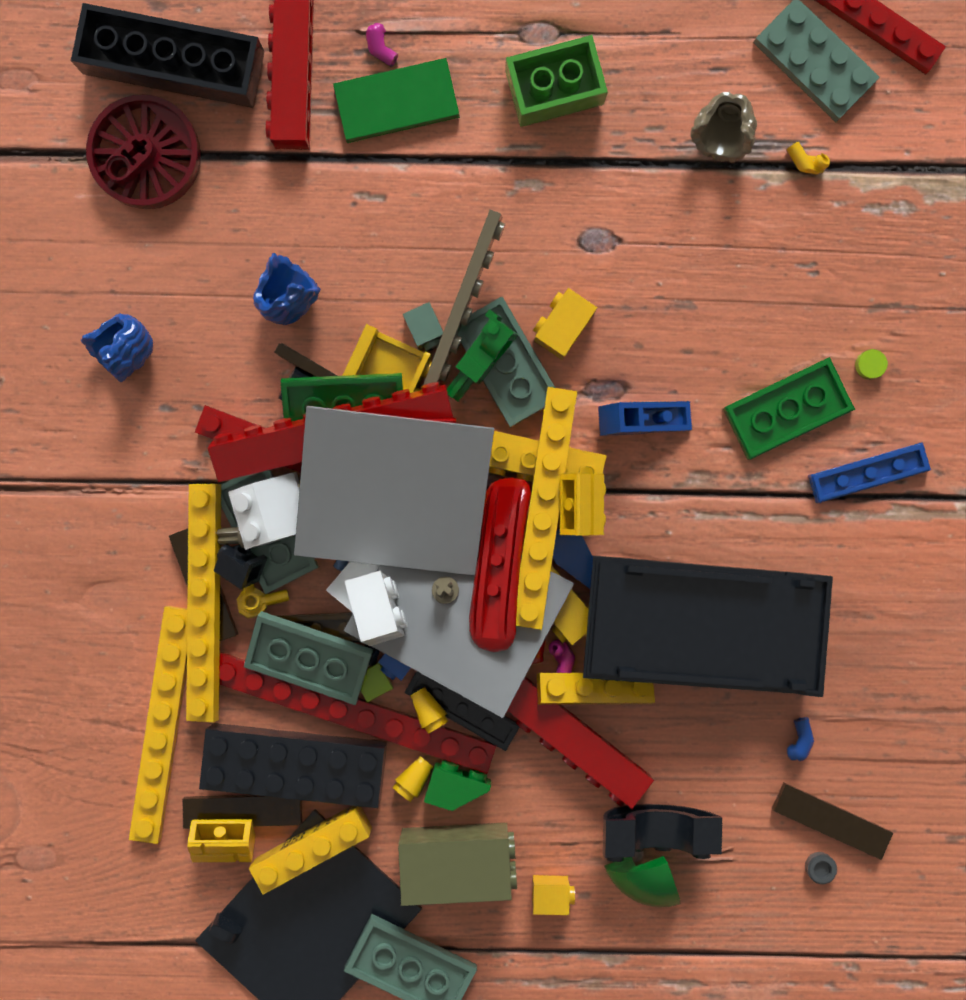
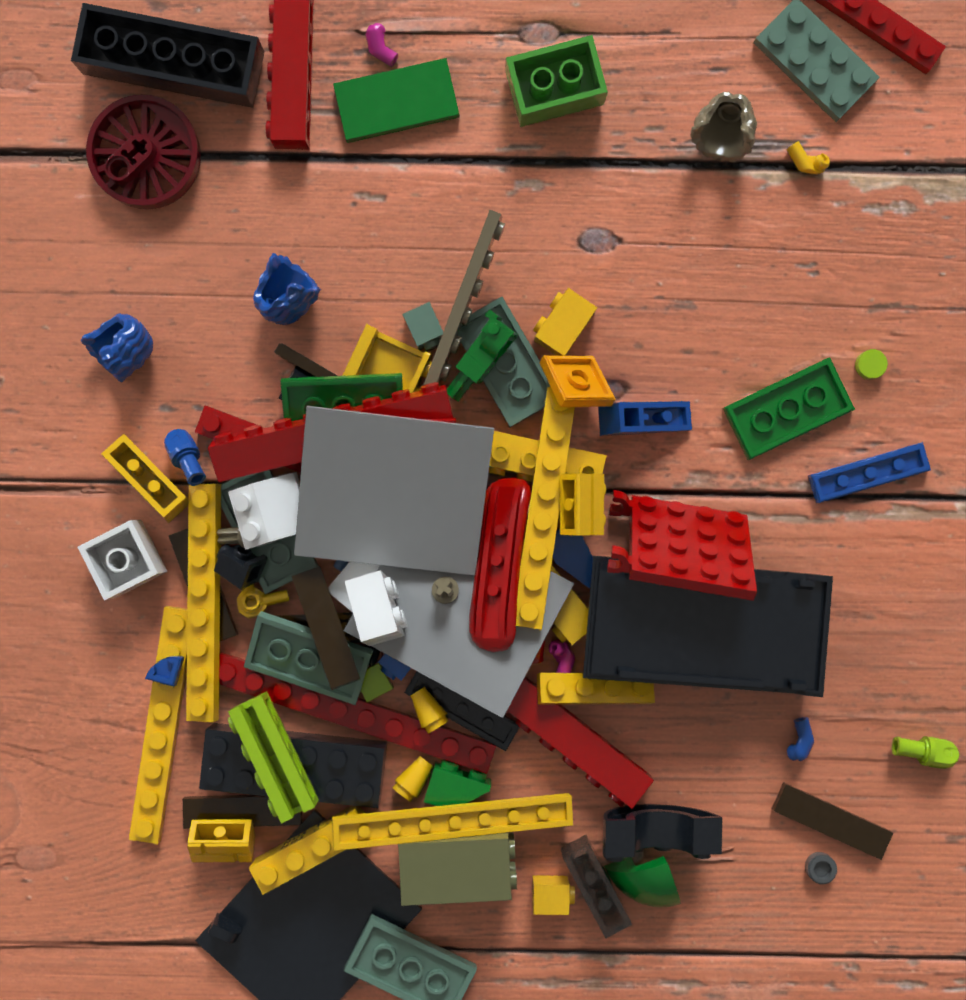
none -> white brick [77,520,168,601]
none -> yellow brick [101,434,188,523]
none -> blue tile [145,656,184,687]
none -> blue arm [164,429,206,486]
none -> lime brick [228,691,319,824]
none -> dark brown tile [292,566,360,690]
none -> yellow plate [332,793,573,851]
none -> light orange tile [539,355,616,407]
none -> clear smoke brick [561,835,632,938]
none -> red plate [607,490,757,601]
none -> lime arm [891,736,960,769]

